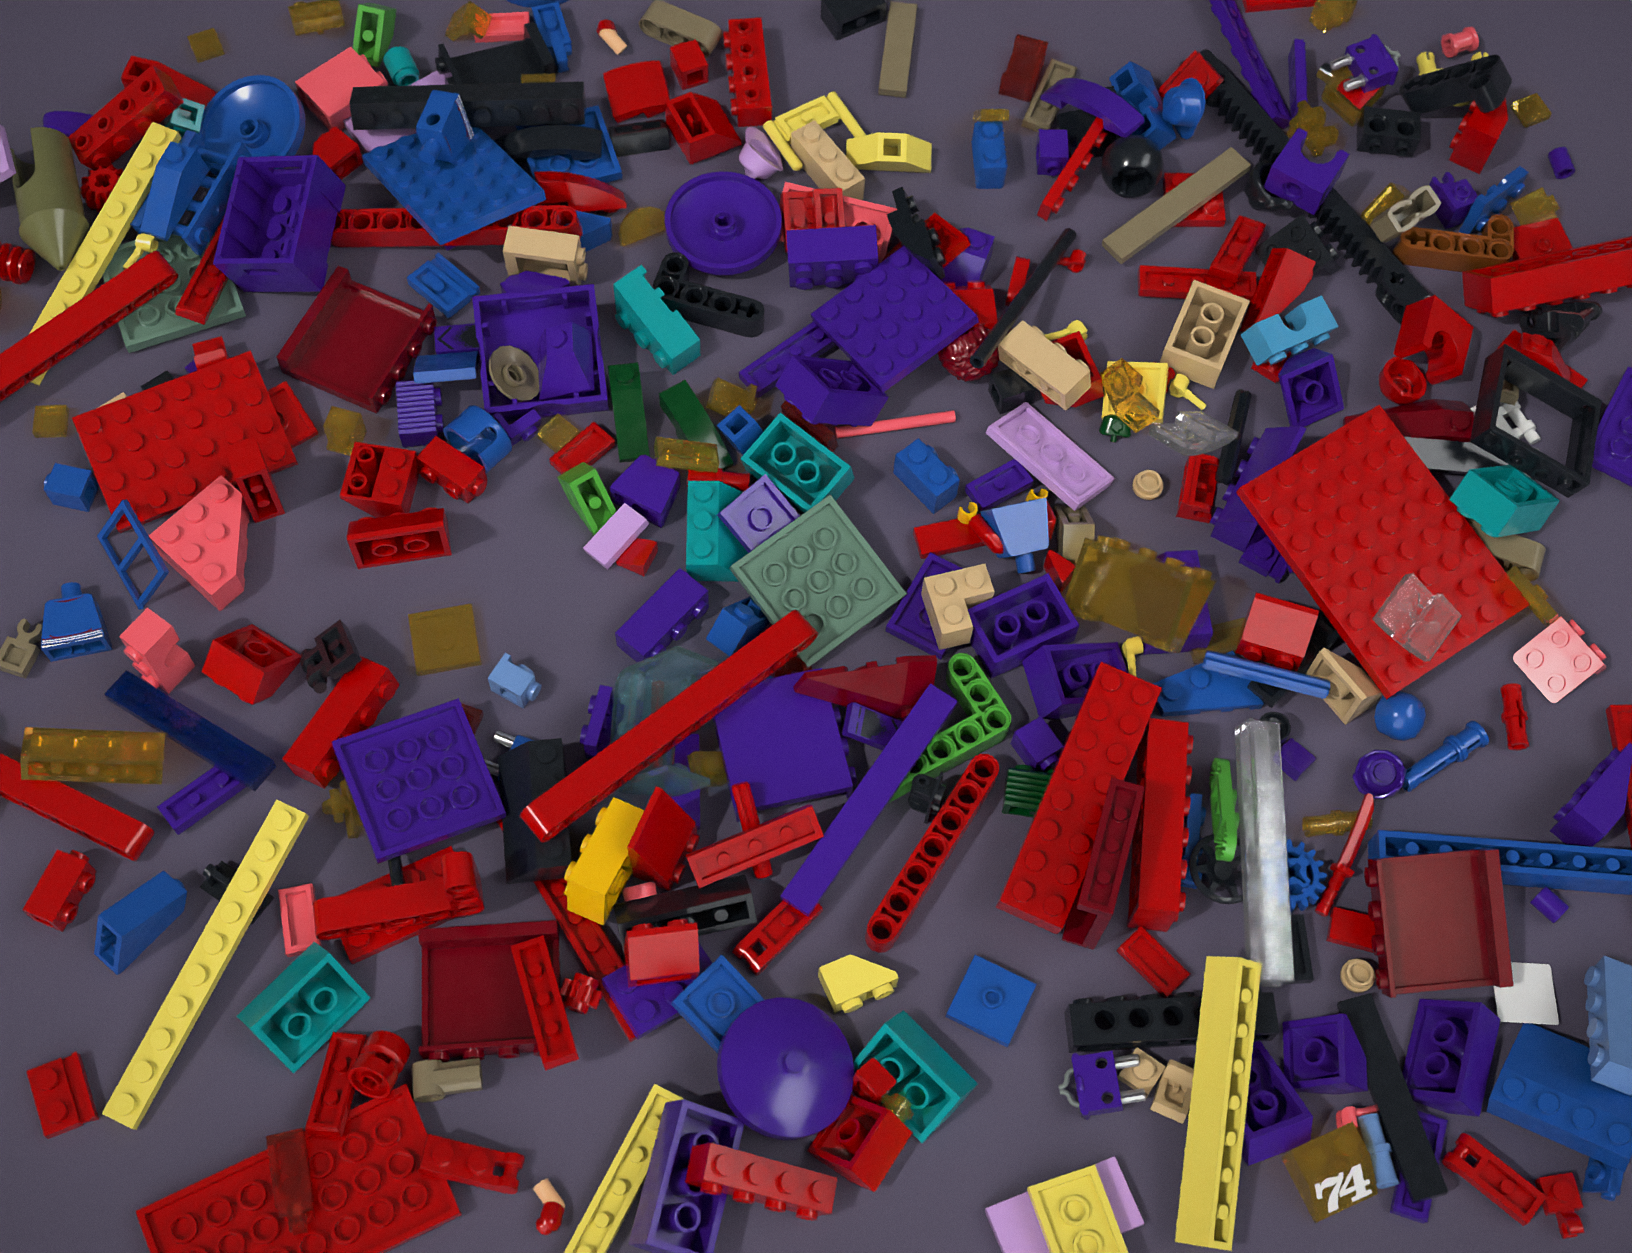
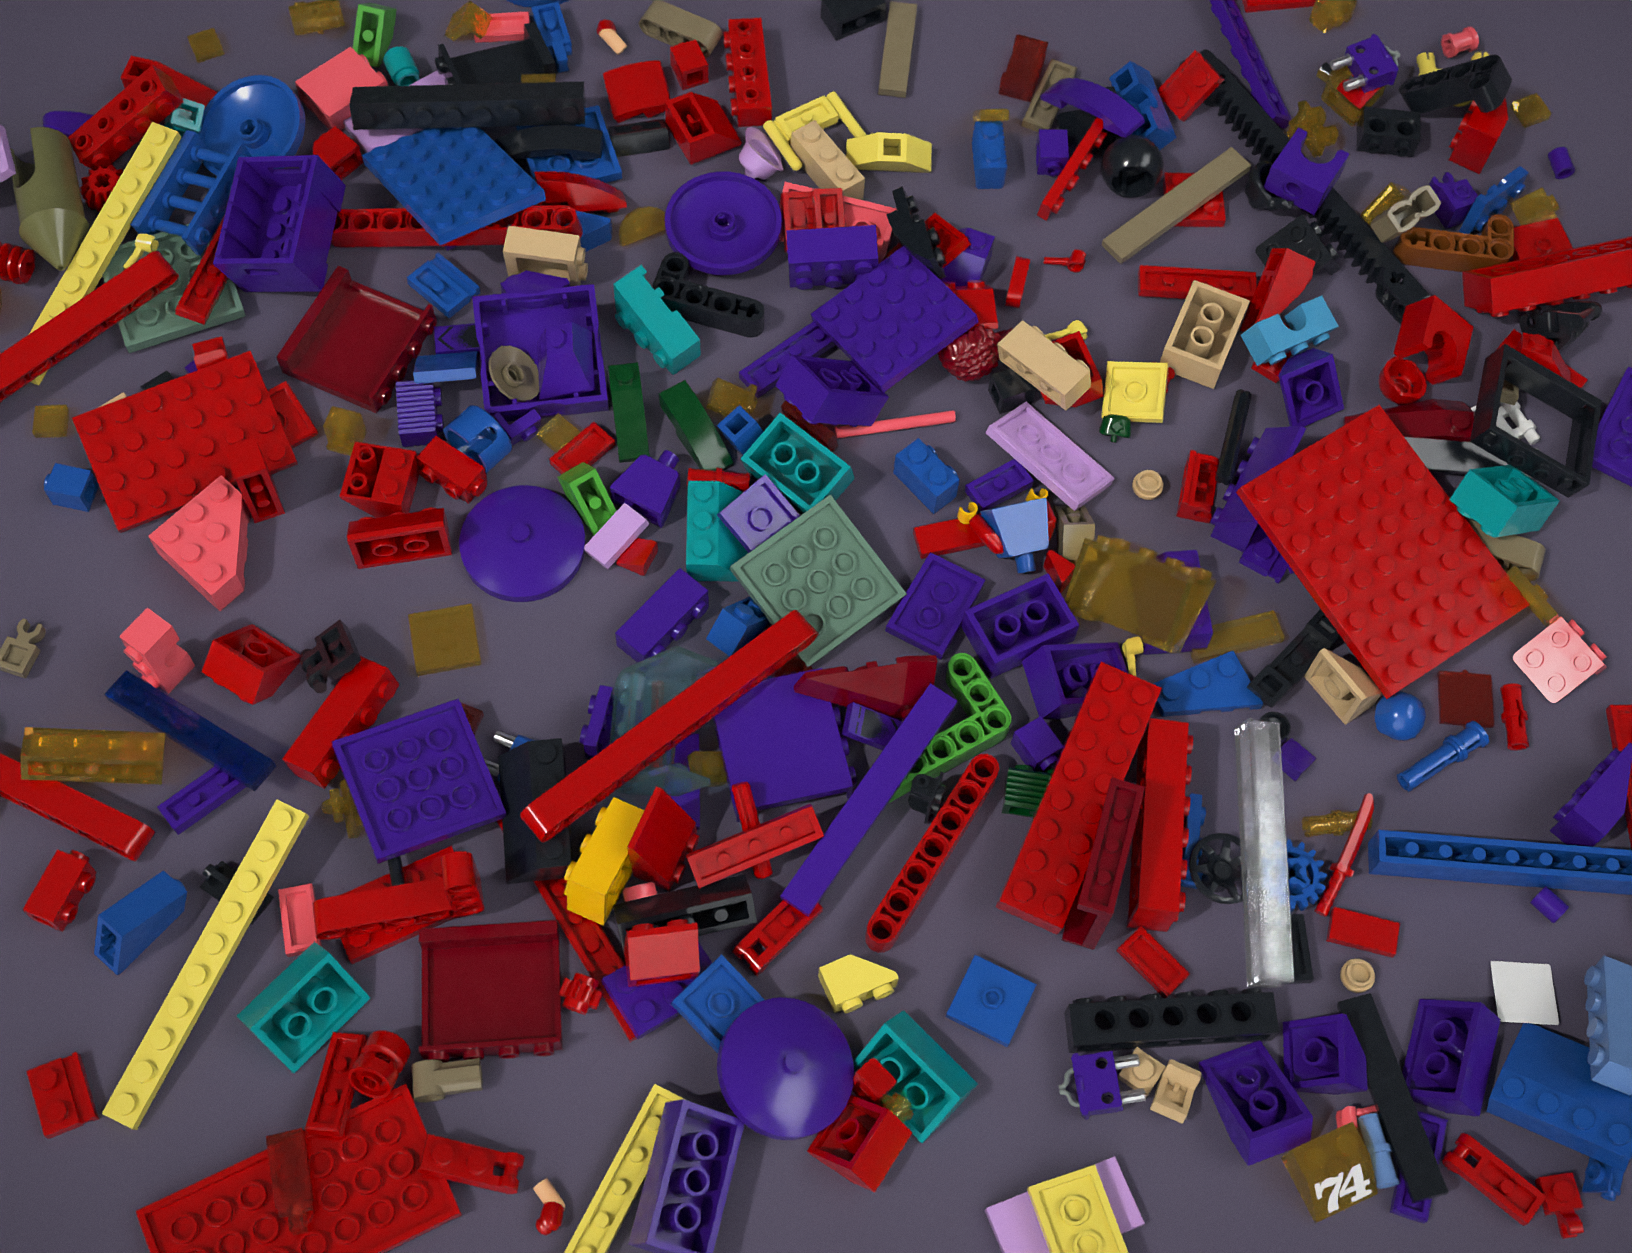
blue torso [41,582,113,662] -> none
blue window [97,500,169,610] -> none
blue slope [140,142,210,241] -> none
blue torso [416,90,474,164] -> none
medium blue brick [488,653,542,709] -> none
red plate [511,935,579,1071] -> none
clear yellow plate [654,437,720,473] -> none
red brick [685,1142,837,1221] -> none
tan brick [921,564,995,650] -> none
black piece [970,228,1076,369] -> none
clear yellow slope [1100,358,1160,433] -> none
clear slope [1148,411,1238,456] -> none
blue piece [1162,78,1206,140] -> none
light yellow hand [1169,374,1207,410] -> none
light yellow brick [1175,956,1262,1251] -> none
blue axle [1203,650,1330,699] -> none
red tile [1208,215,1266,283] -> none
bright green plate [1209,757,1239,862] -> none
slope [1235,592,1319,671] -> none
dark purple tile [1288,39,1308,124] -> none
dark purple hair [1353,750,1406,799] -> none
dark red panel [1364,848,1514,998] -> none
clear slope [1372,573,1462,662] -> none
none -> dark purple dish [459,485,586,602]
none -> clear red piece [1437,670,1494,729]

